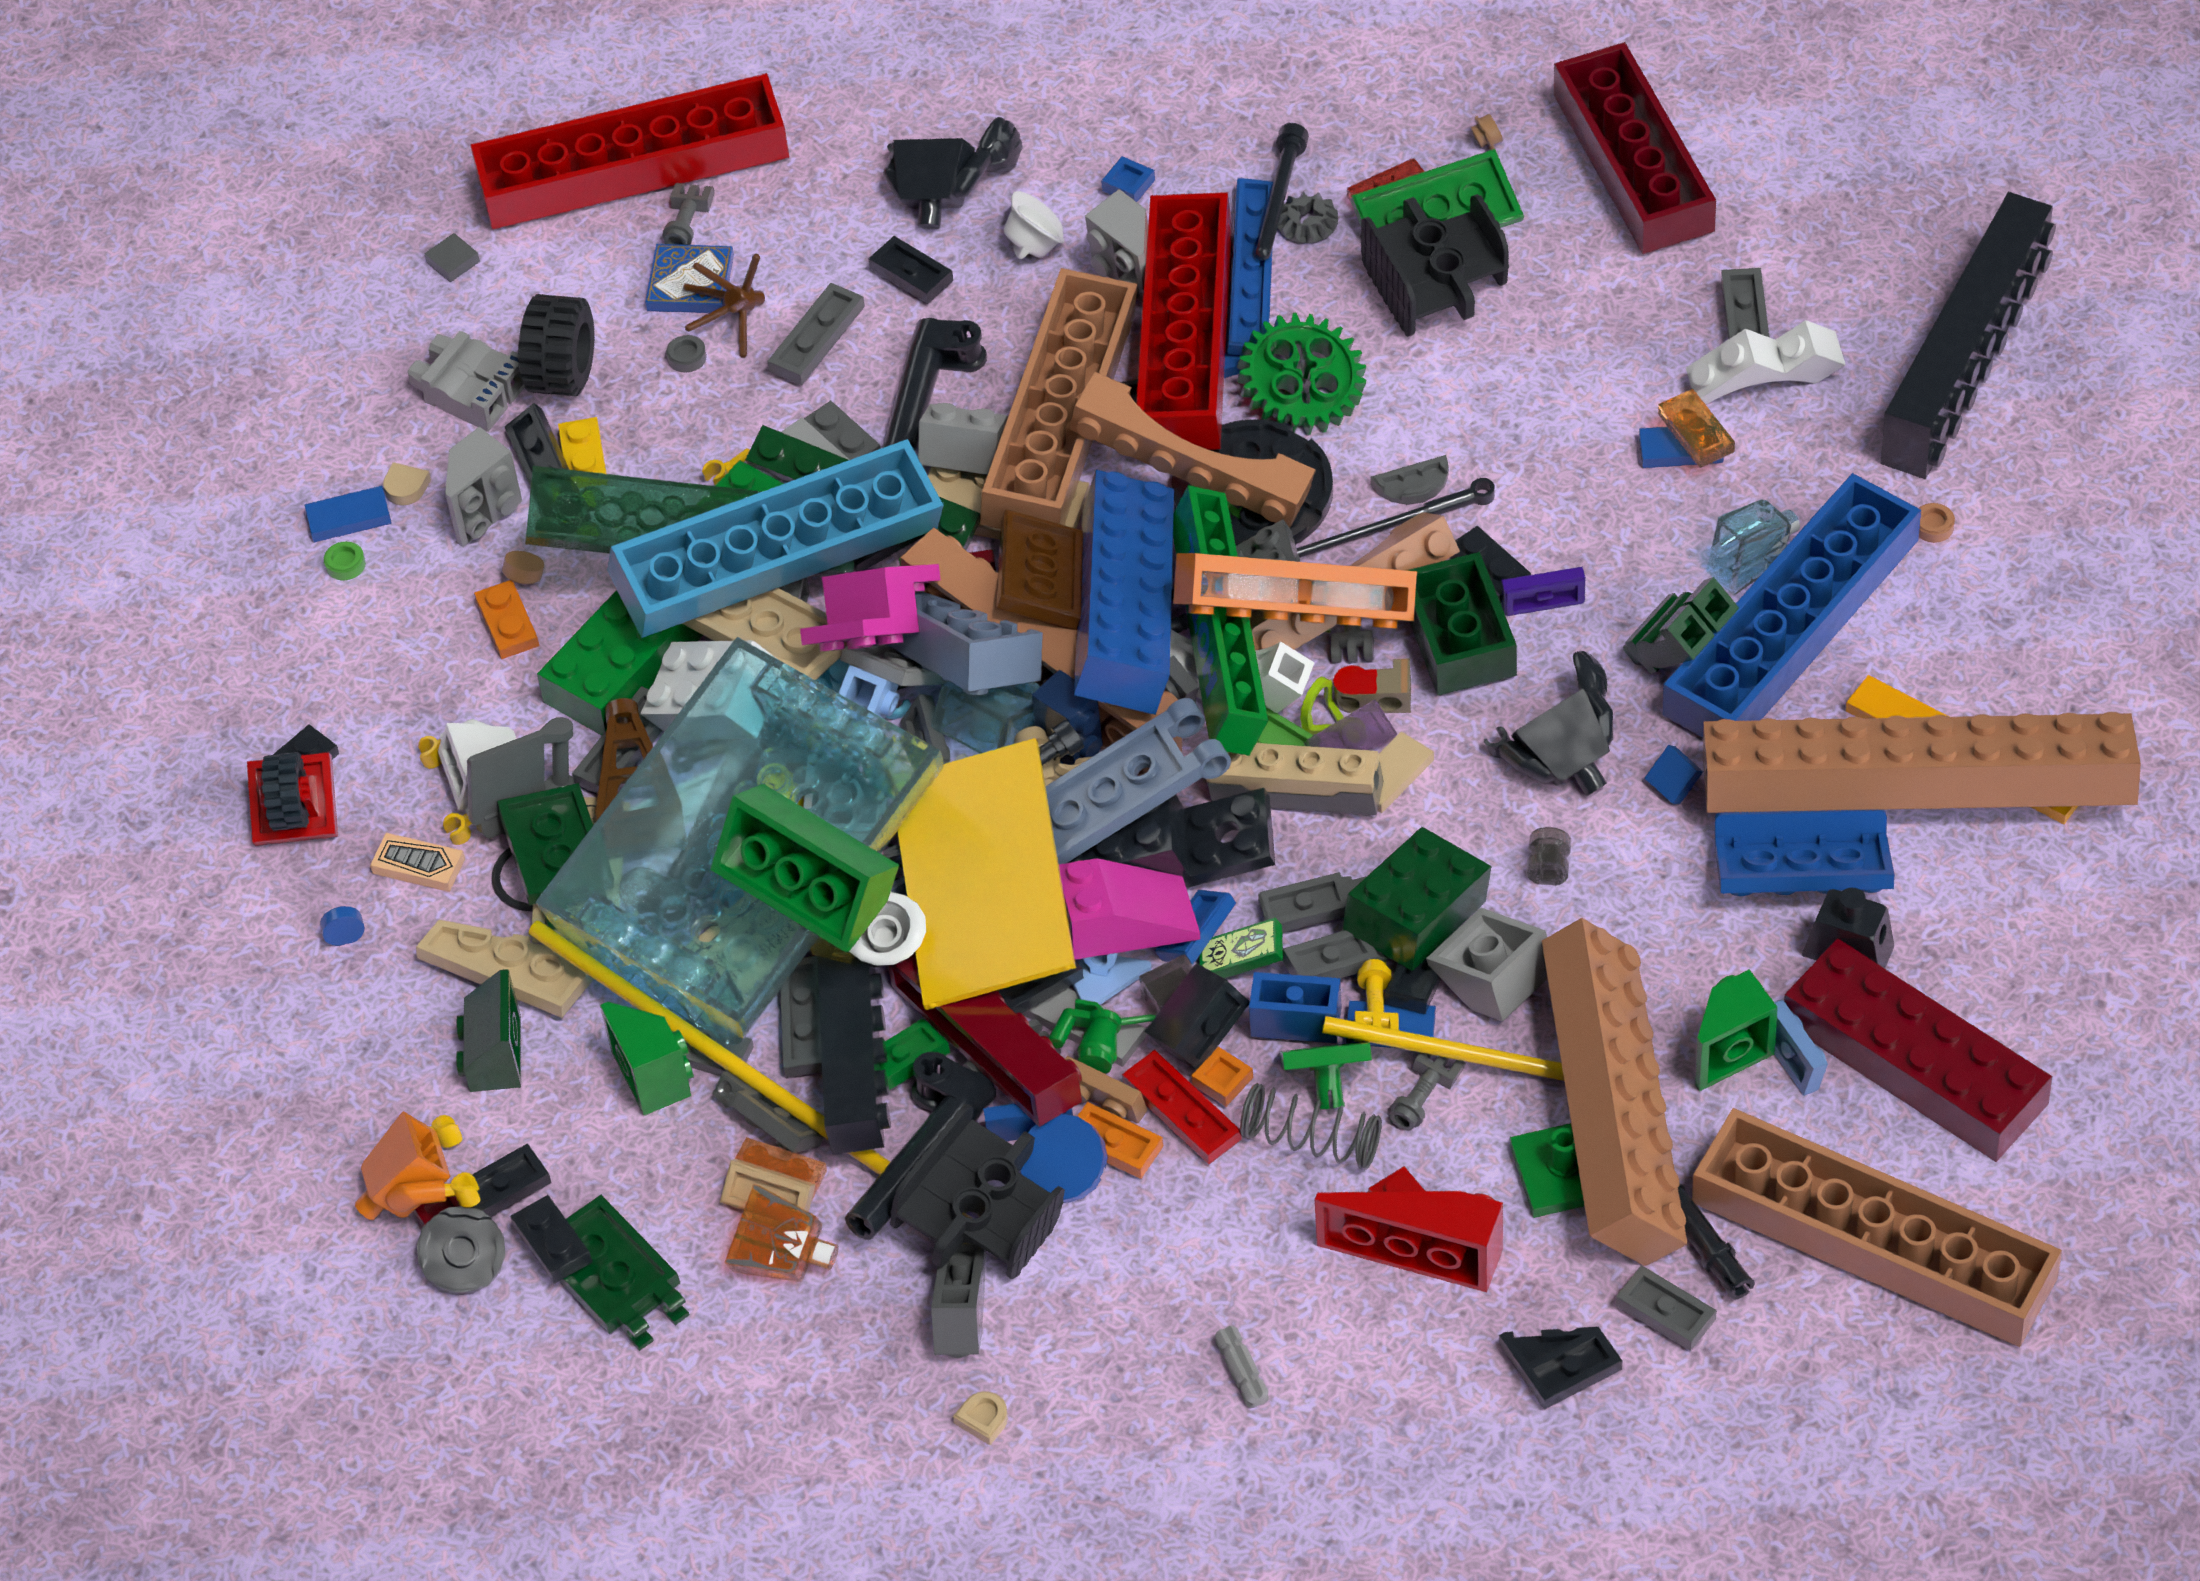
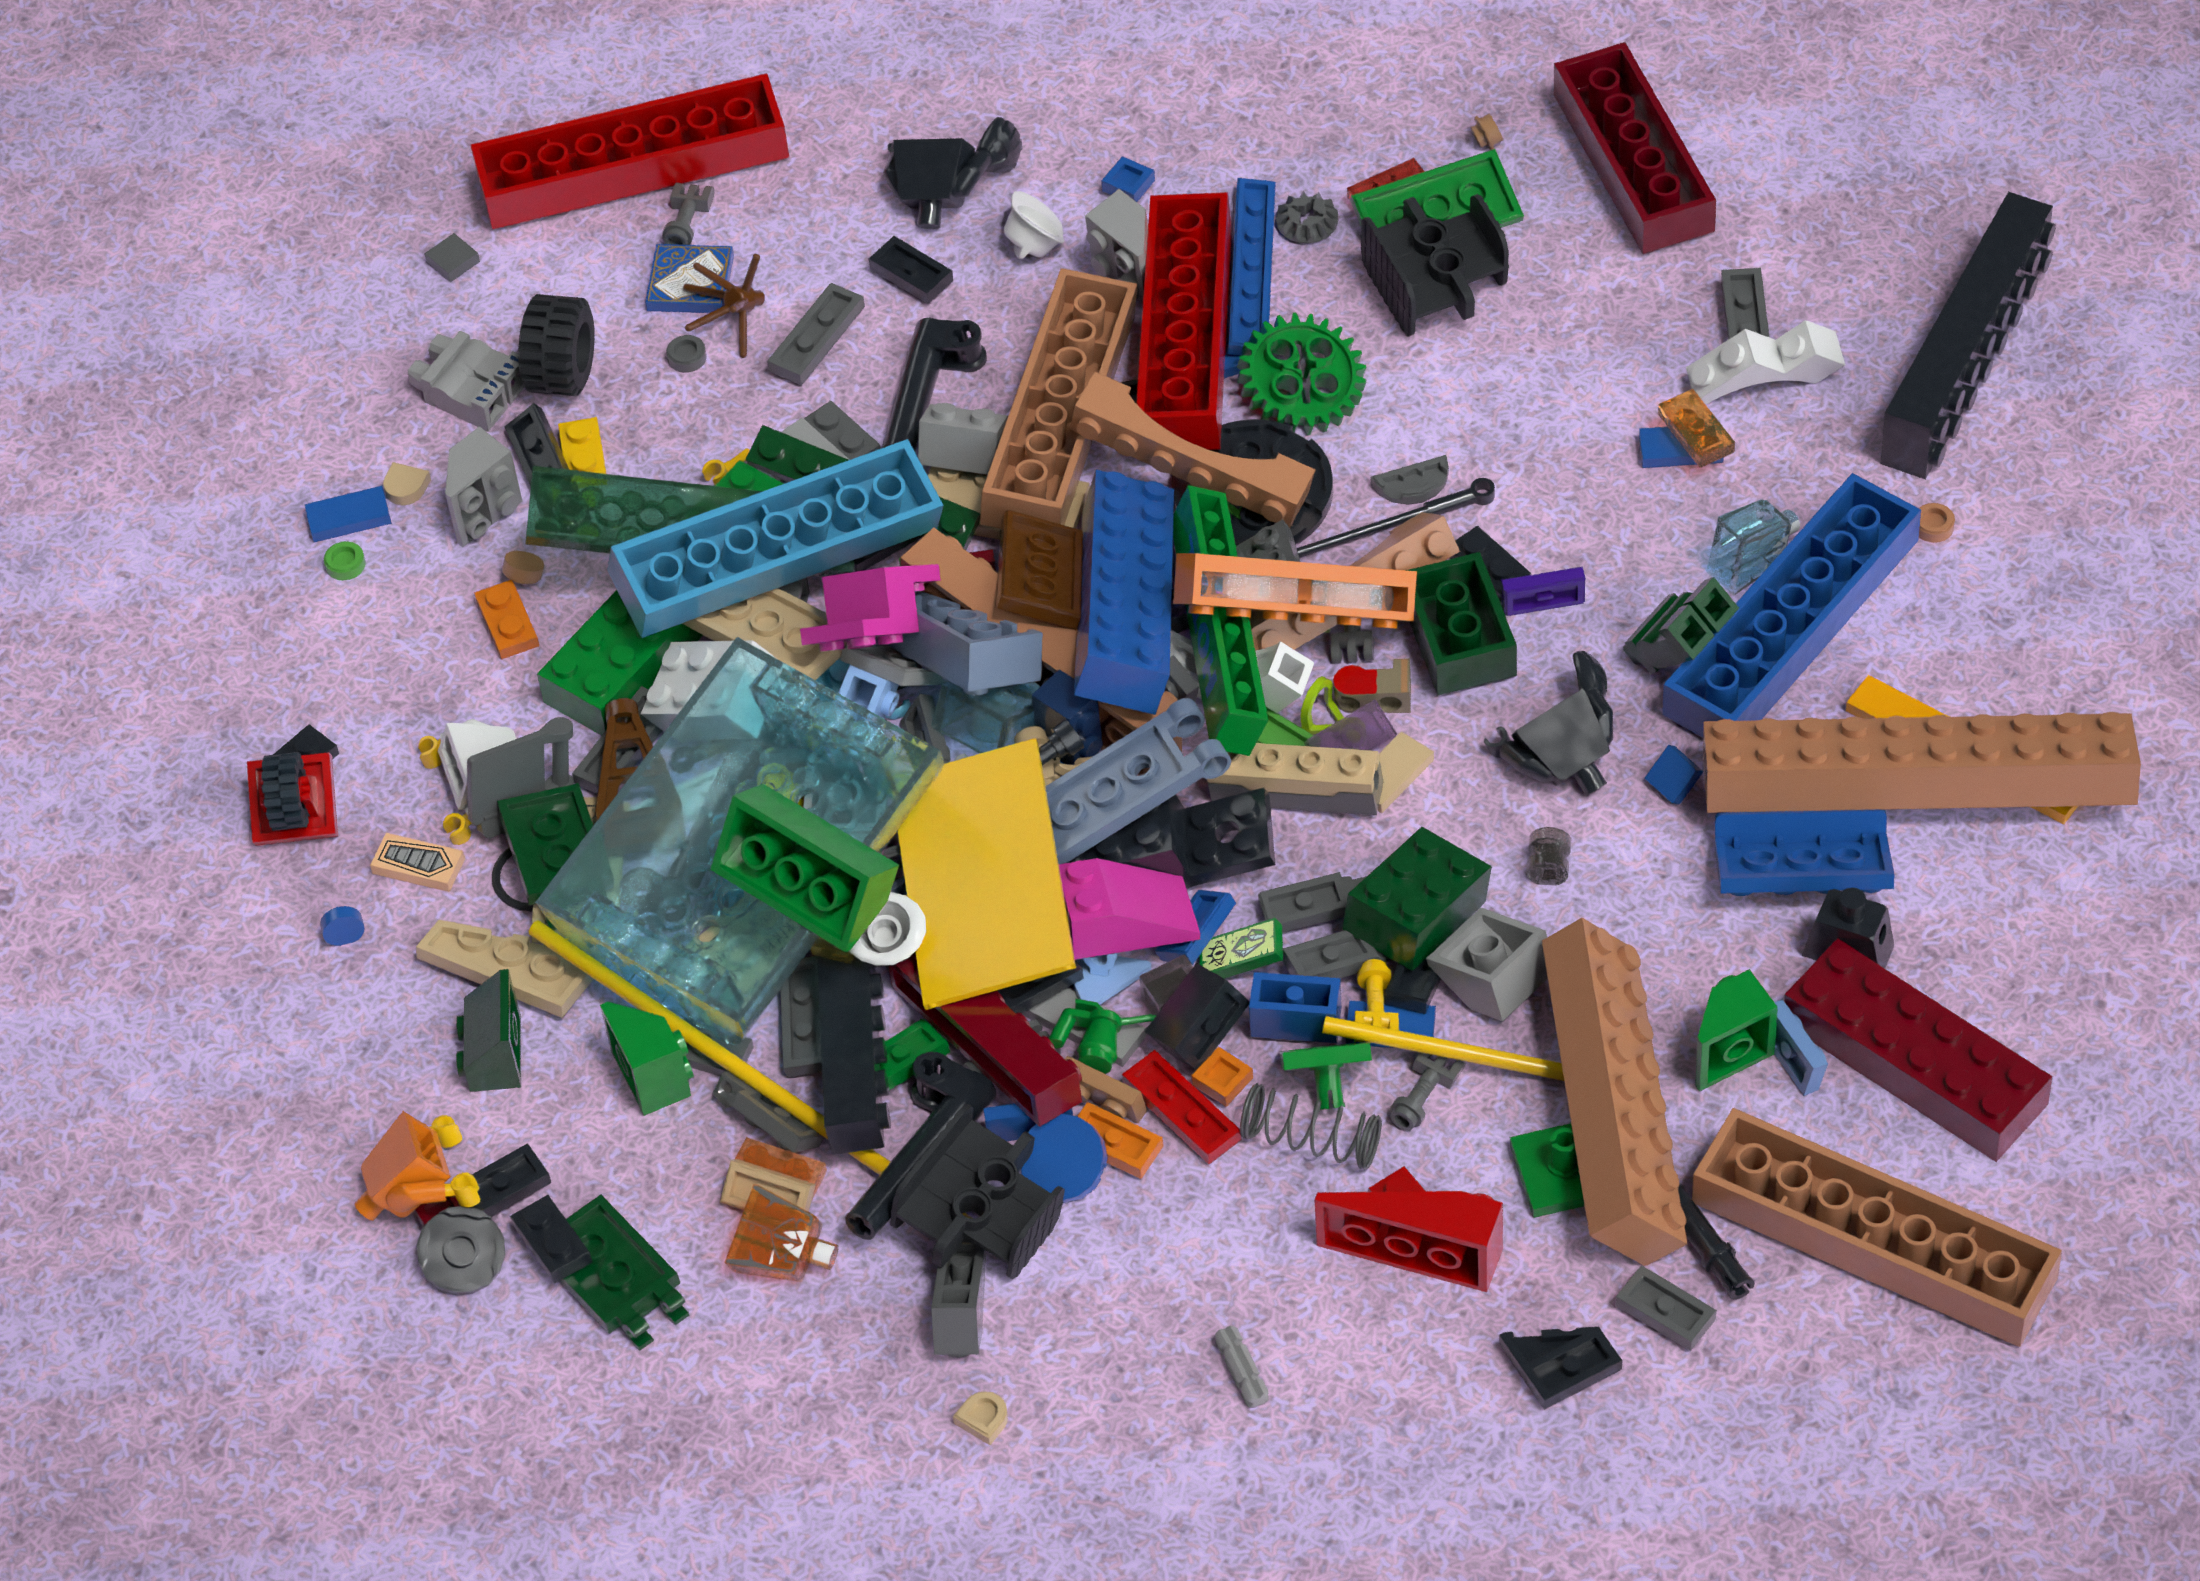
black piece [1255,123,1309,261] -> none

